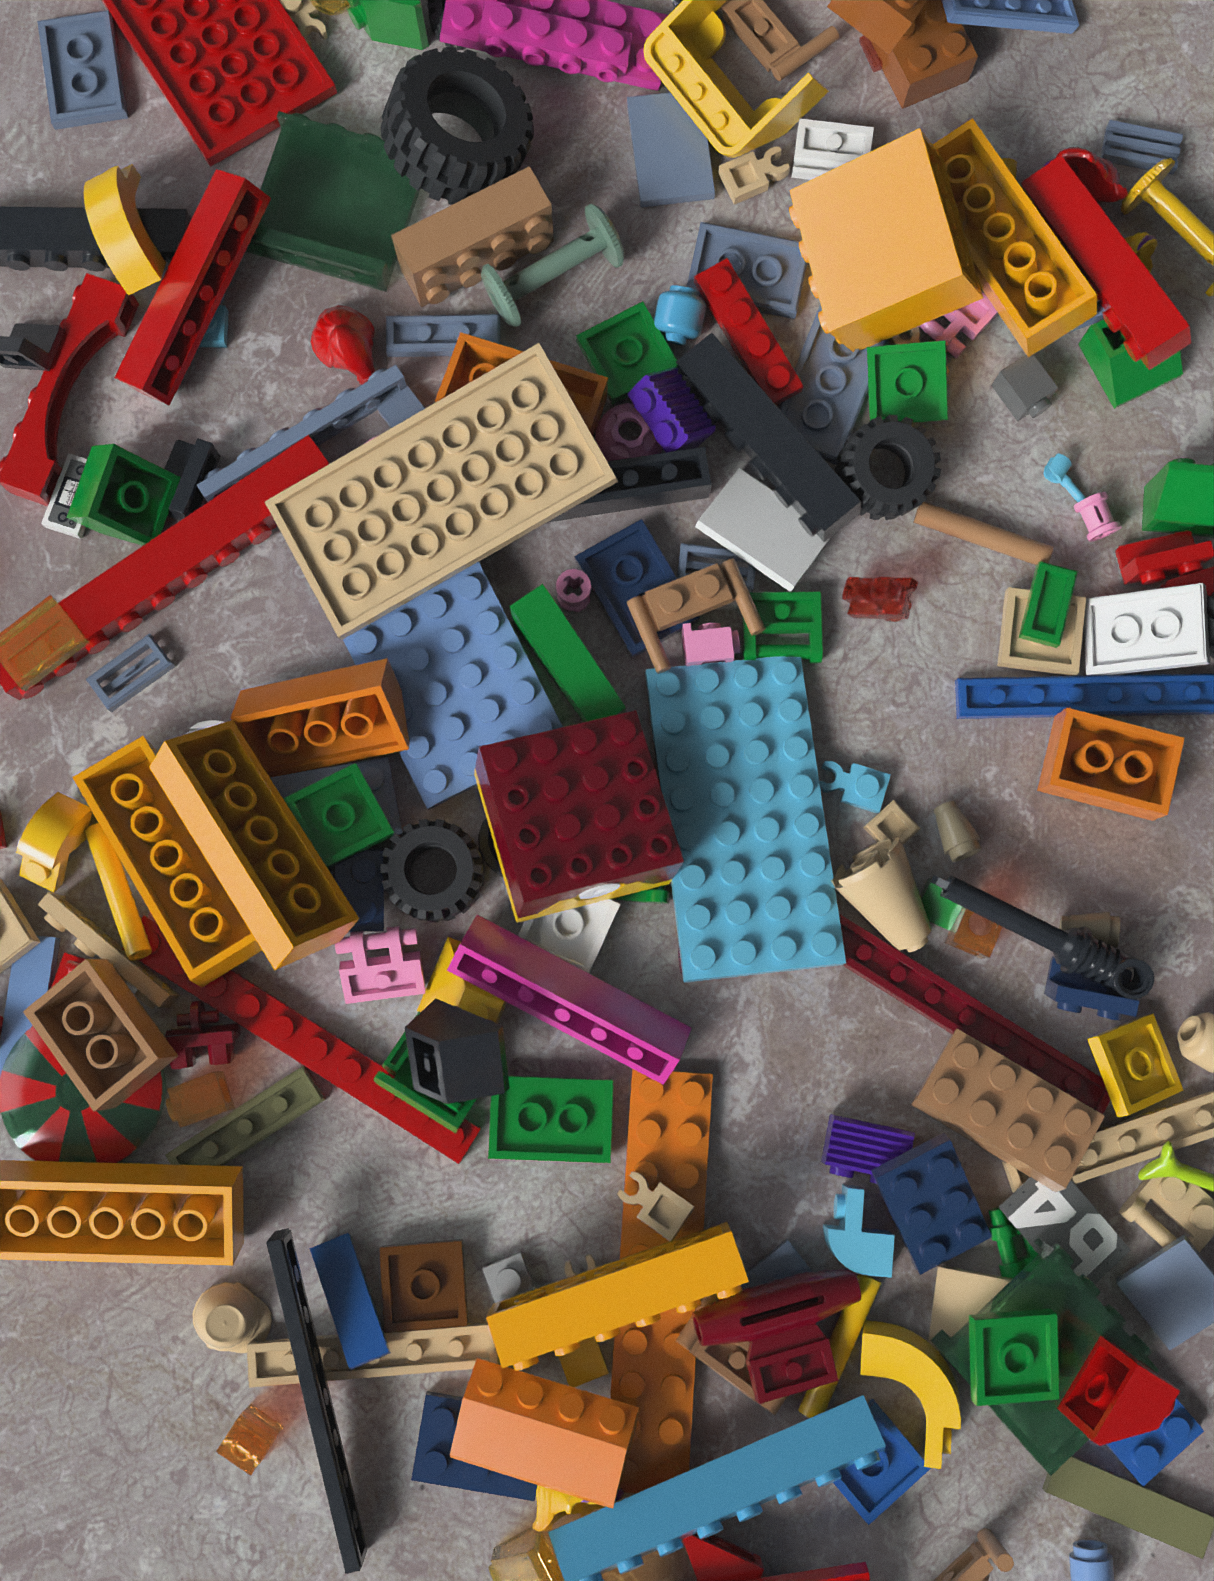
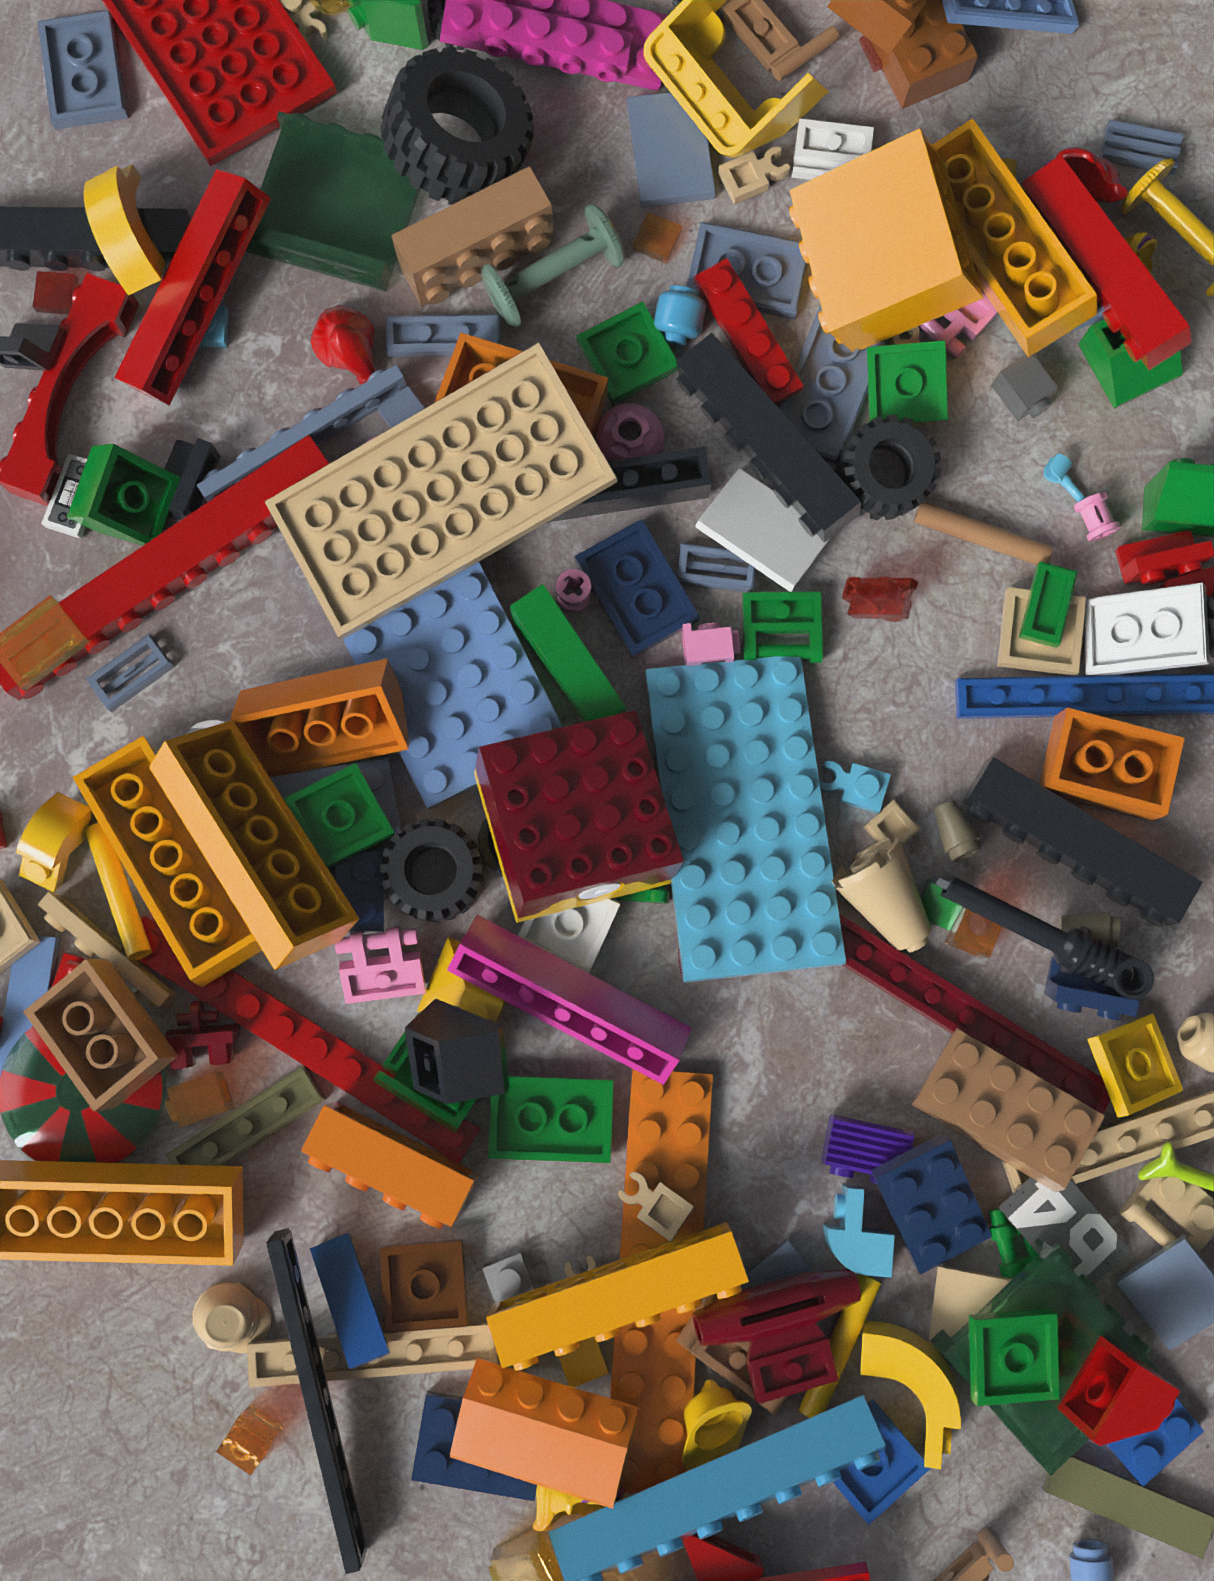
dark purple brick [627,367,716,453] -> none
medium nougat plate [627,558,765,674] -> none
none -> clear red tile [32,271,79,315]
none -> orange brick [301,1102,480,1229]
none -> clear orange tile [632,212,682,264]
none -> yellow piece [682,1379,752,1471]
none -> black brick [961,757,1203,927]

